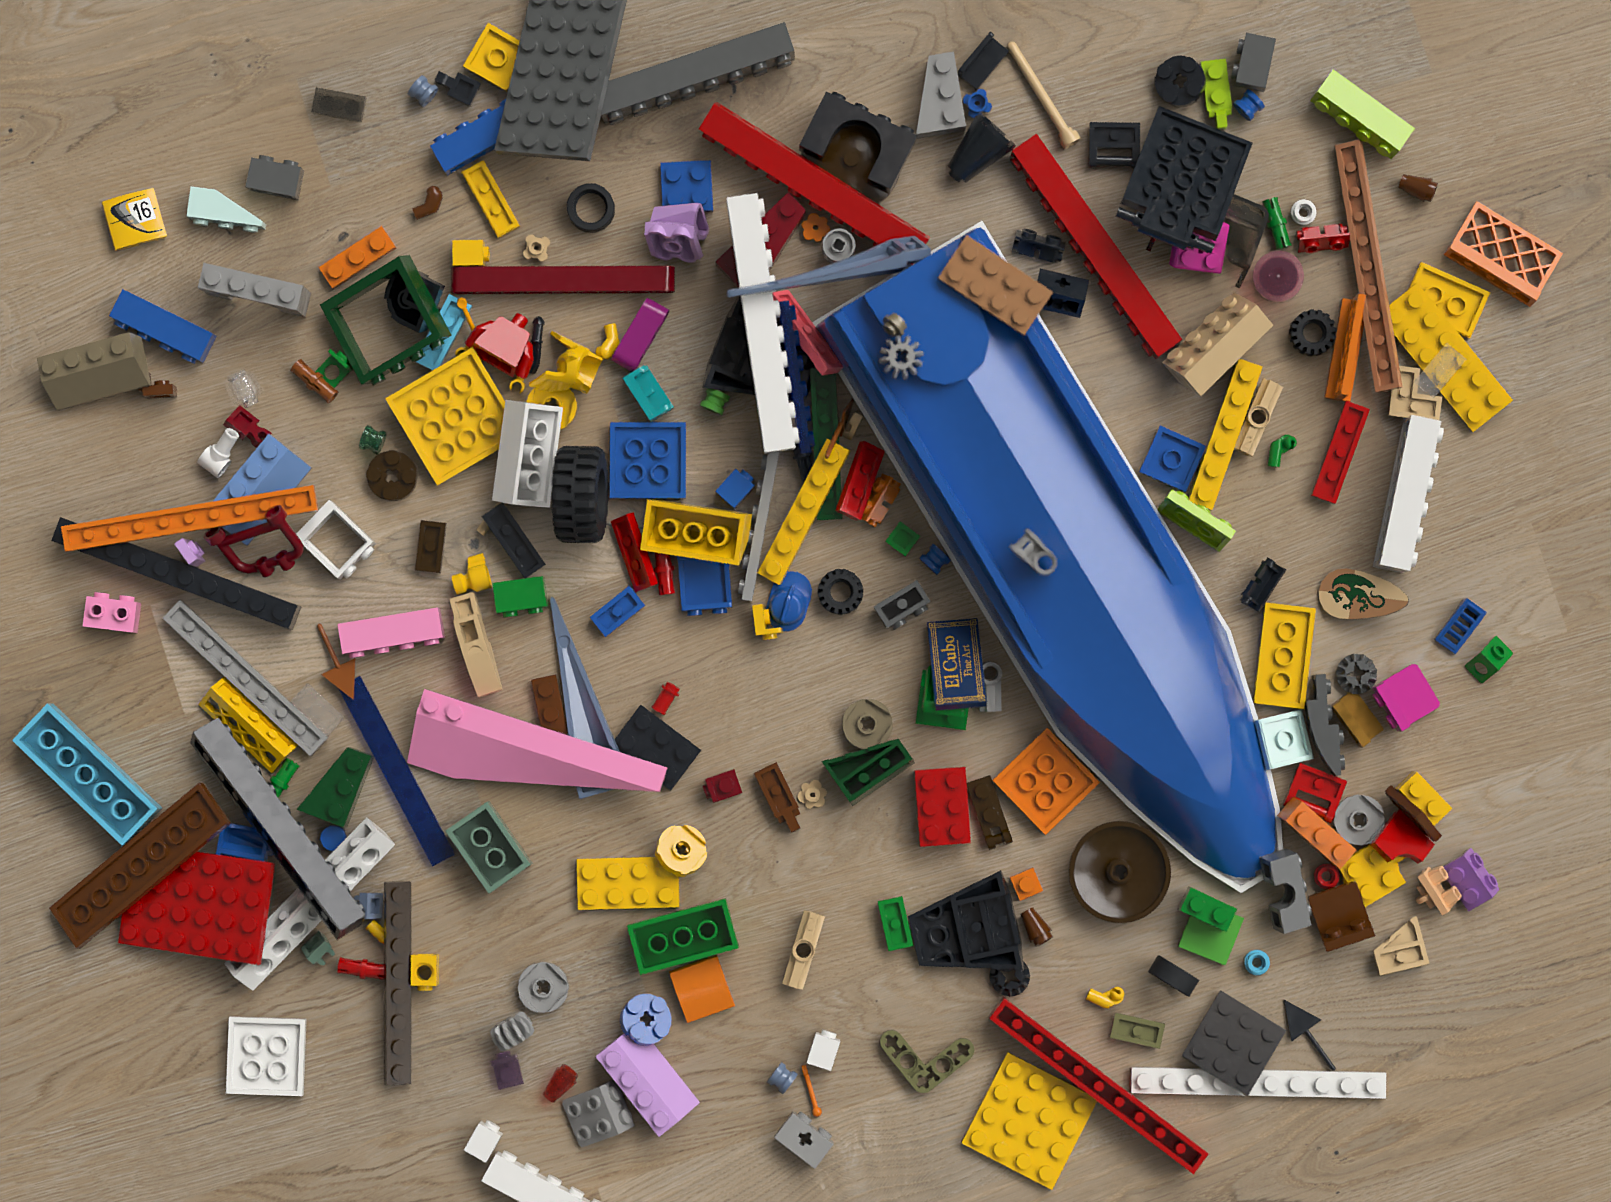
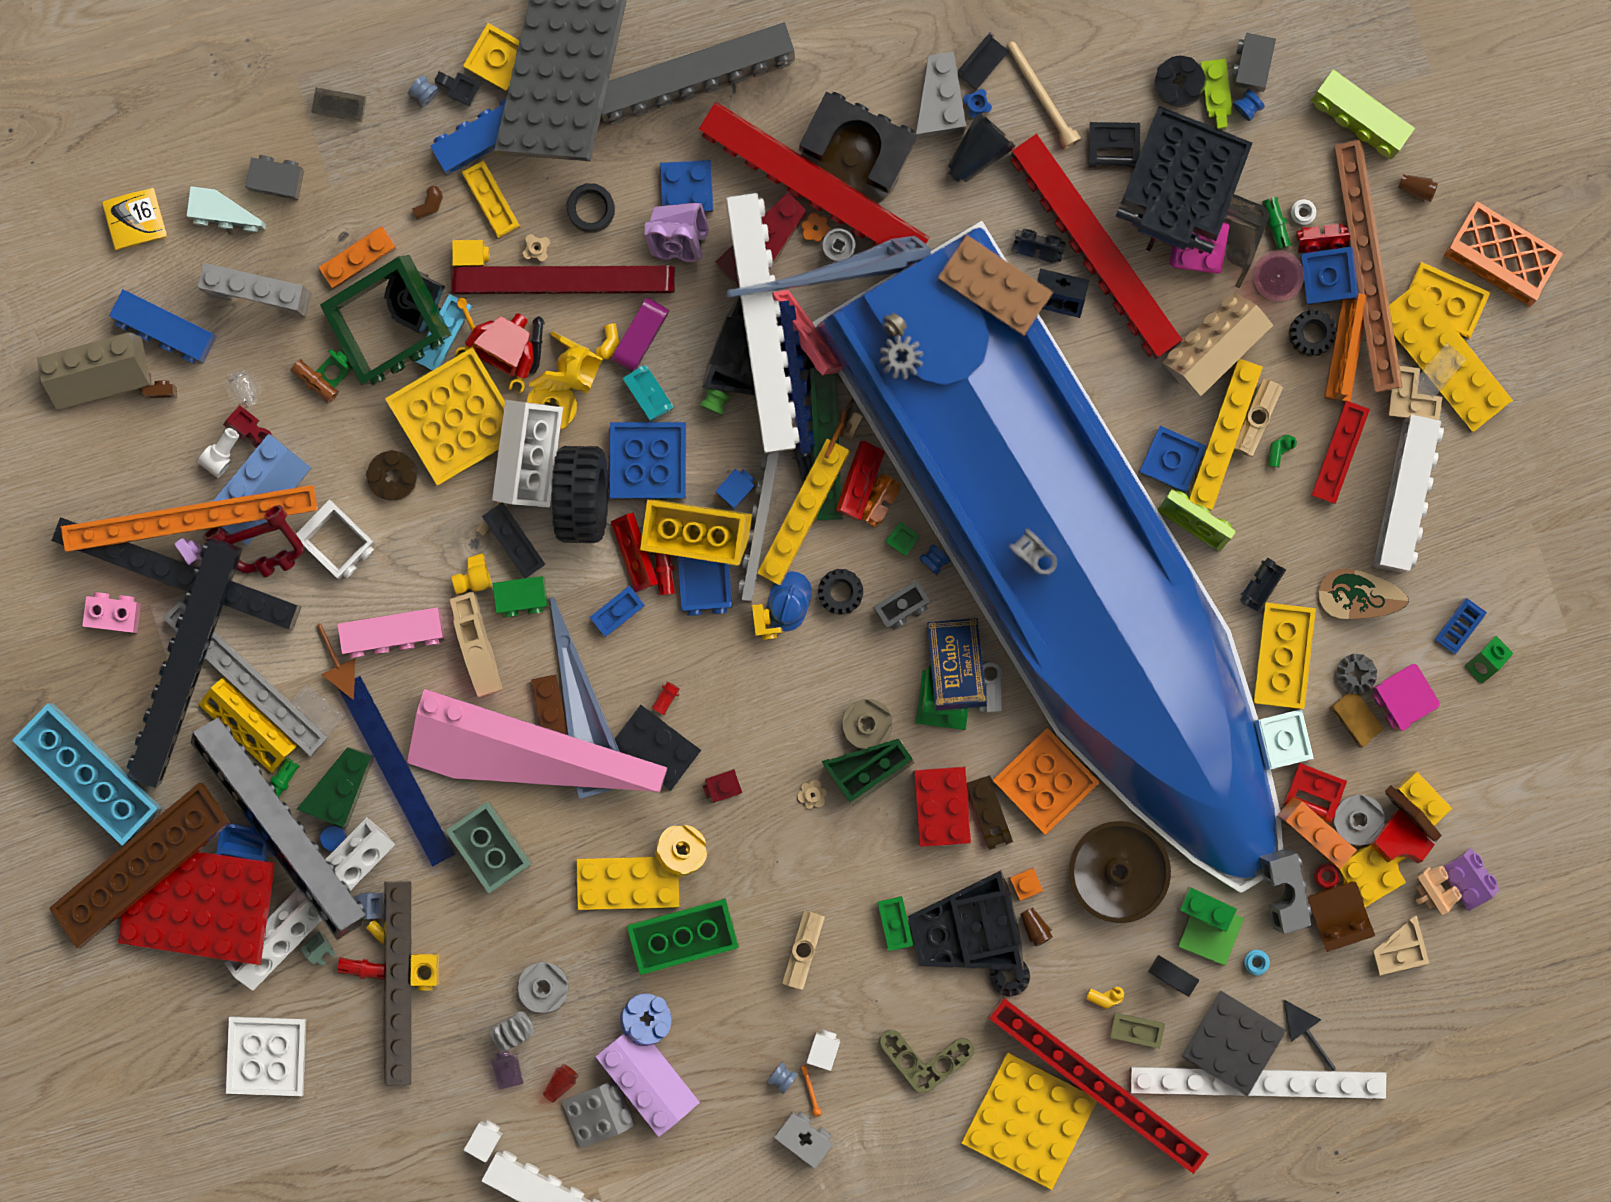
clear green wheel [359,425,387,455] -> none
dark brown plate [415,520,447,574] -> none
orange slope [669,955,735,1023] -> none
reddish brown hinge [754,762,800,833] -> none
dark grey slope [1305,674,1345,776] -> none
none -> black brick [127,538,243,788]
none -> blue plate [1301,247,1358,305]

